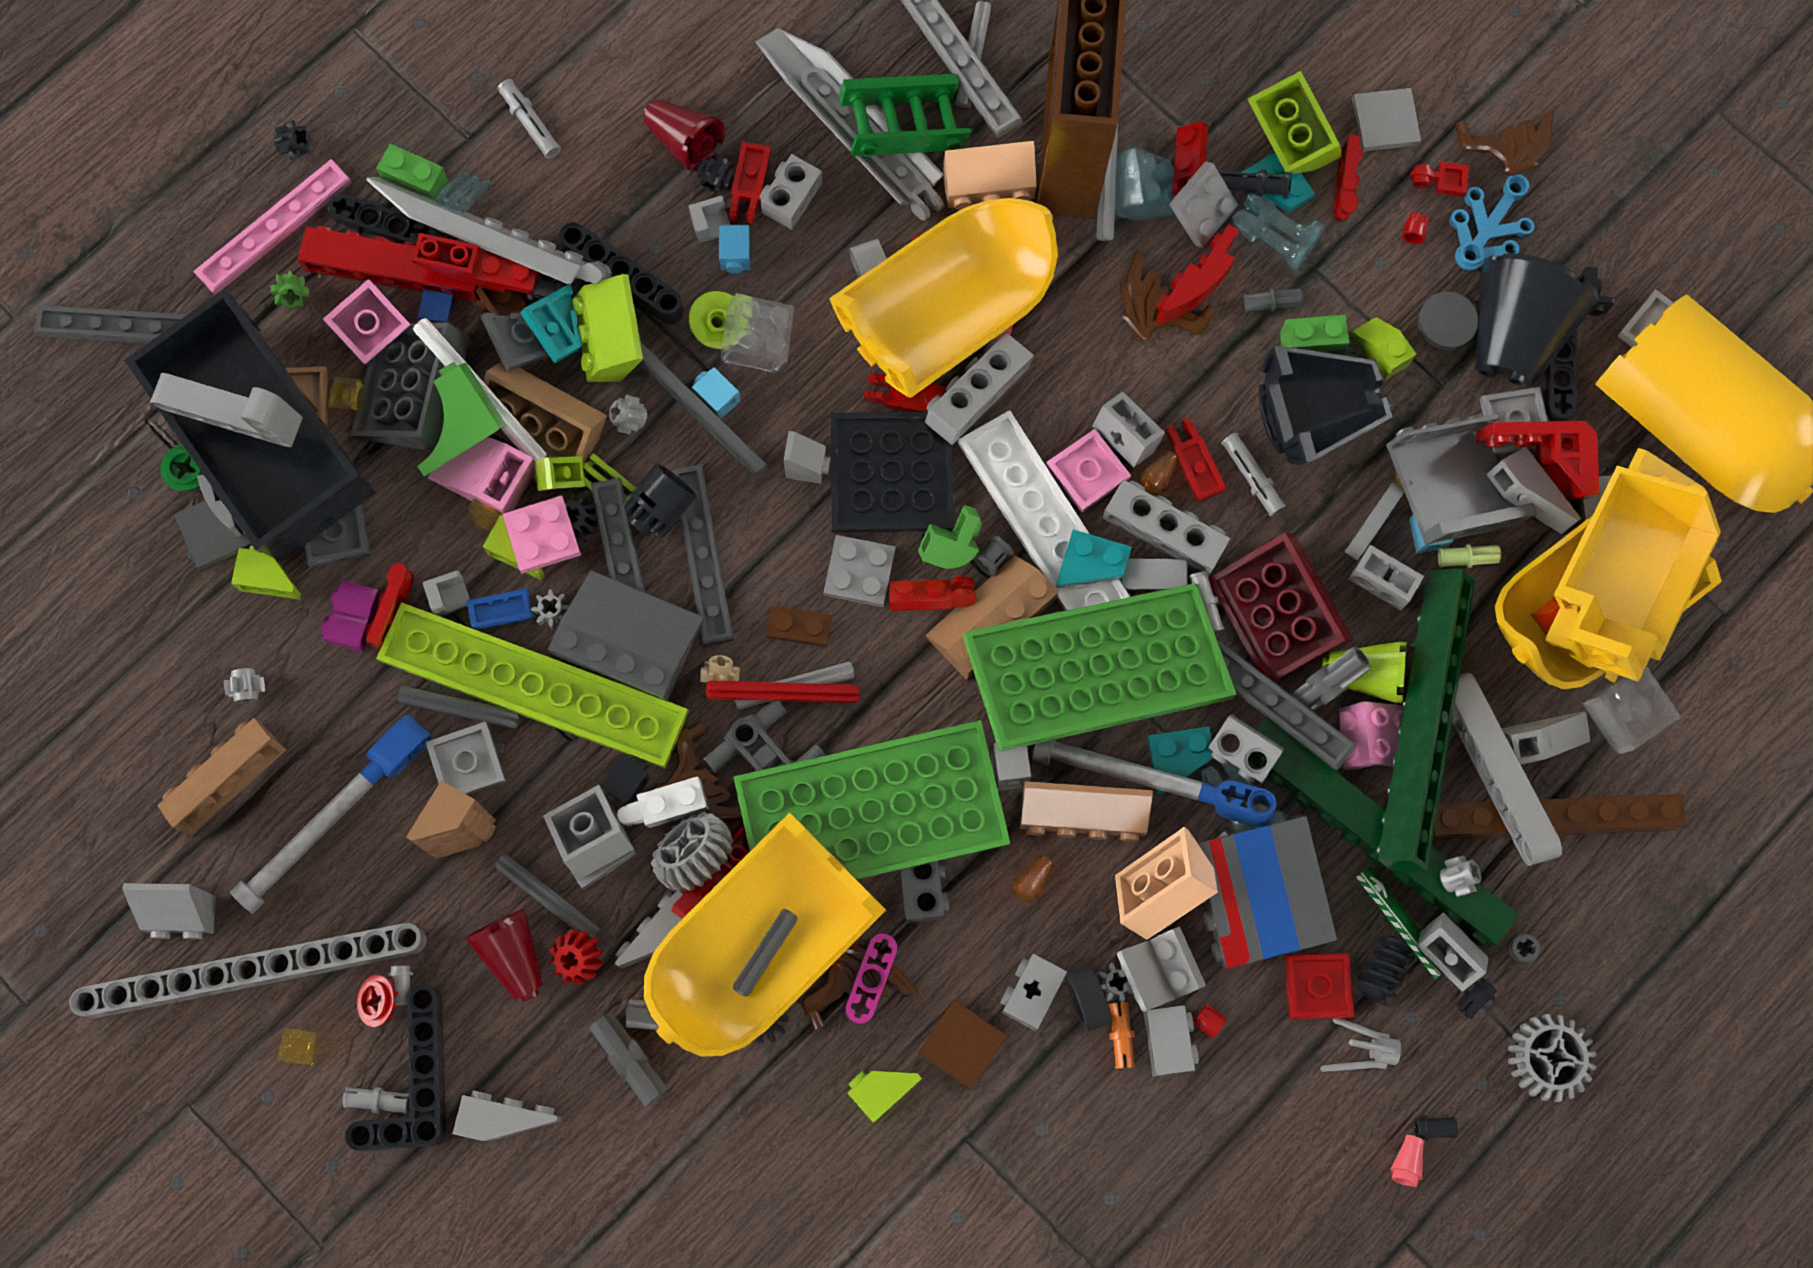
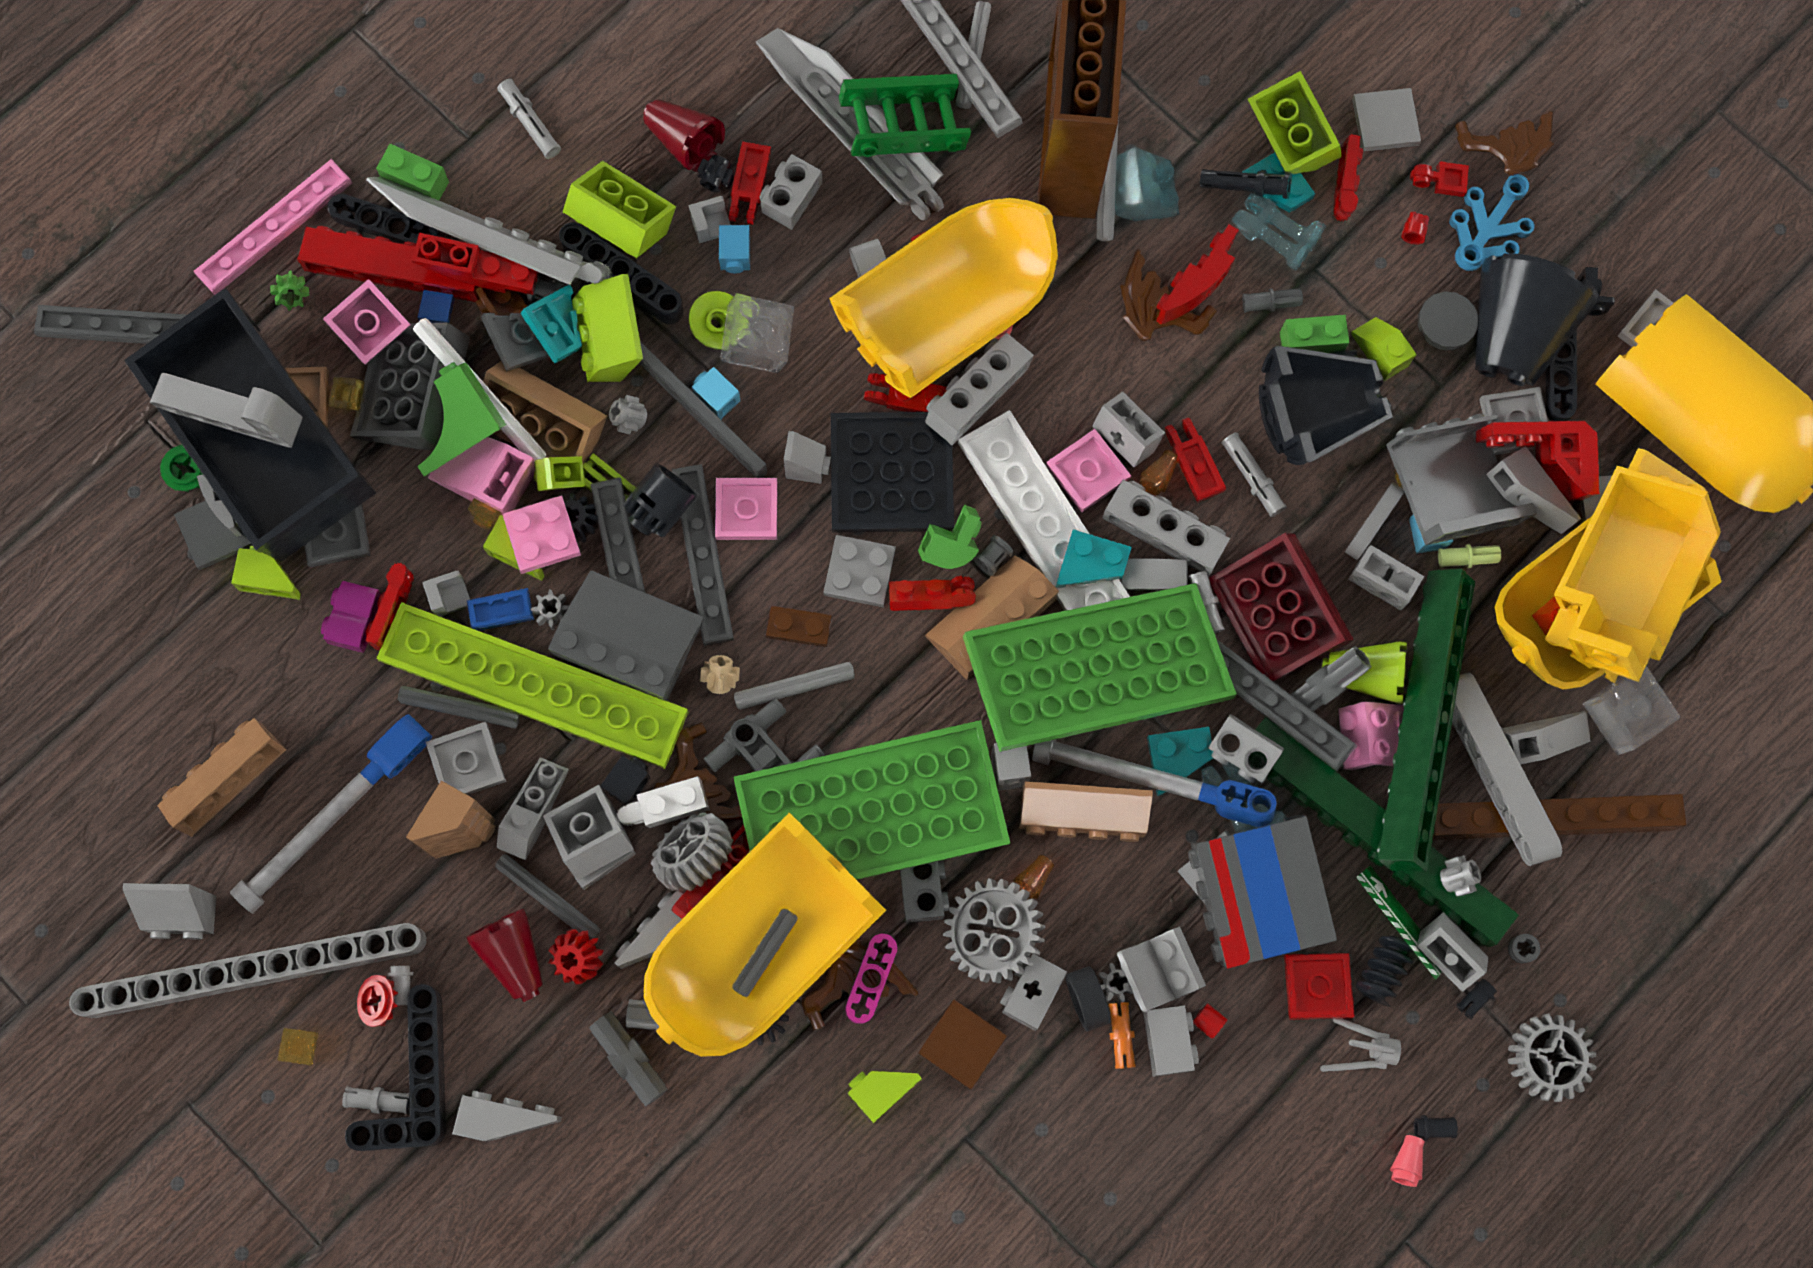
light grey gear [224,668,265,704] -> none
black gear [273,120,311,160] -> none
clear light blue tile [437,171,490,213] -> none
red axle [706,680,860,703] -> none
light nougat slope [943,141,1037,210] -> none
light nougat slope [1115,827,1218,940] -> none
light grey plate [1169,162,1238,247] -> none
red hinge [1171,121,1208,199] -> none
none -> light grey slope [497,757,569,860]
none -> lime brick [563,161,676,258]
none -> bright pink plate [715,478,778,540]
none -> light grey gear [943,878,1045,983]

